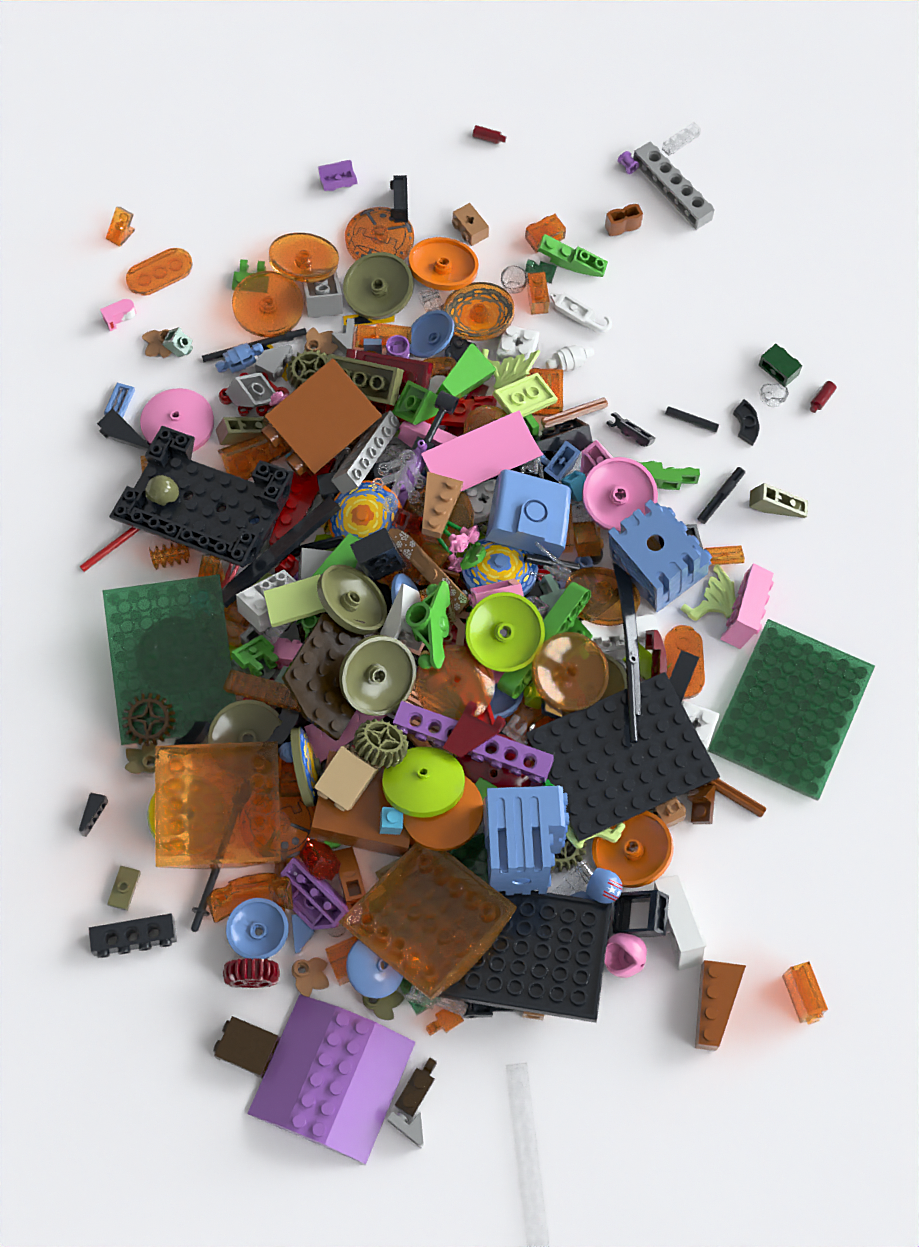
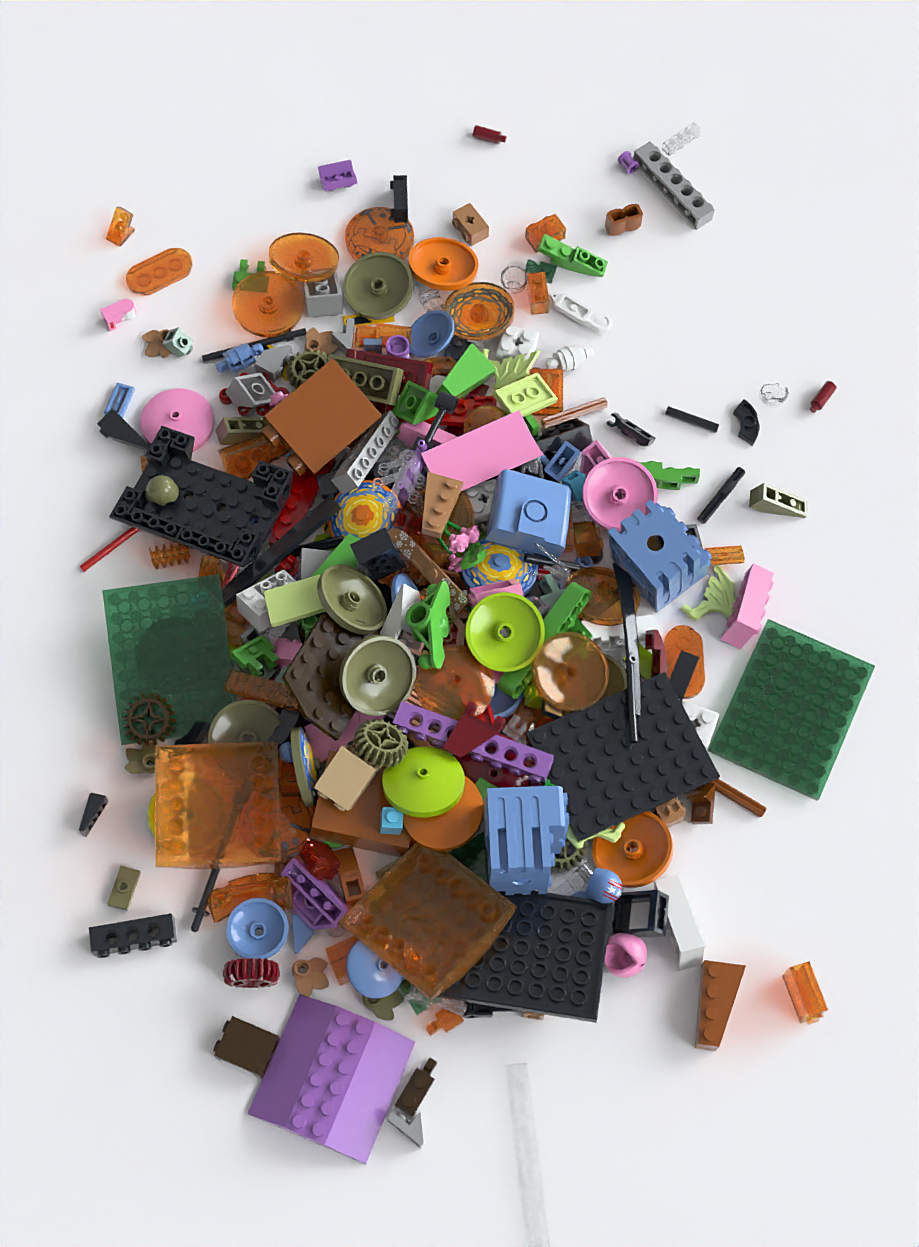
dark green brick [759,343,803,387] -> none

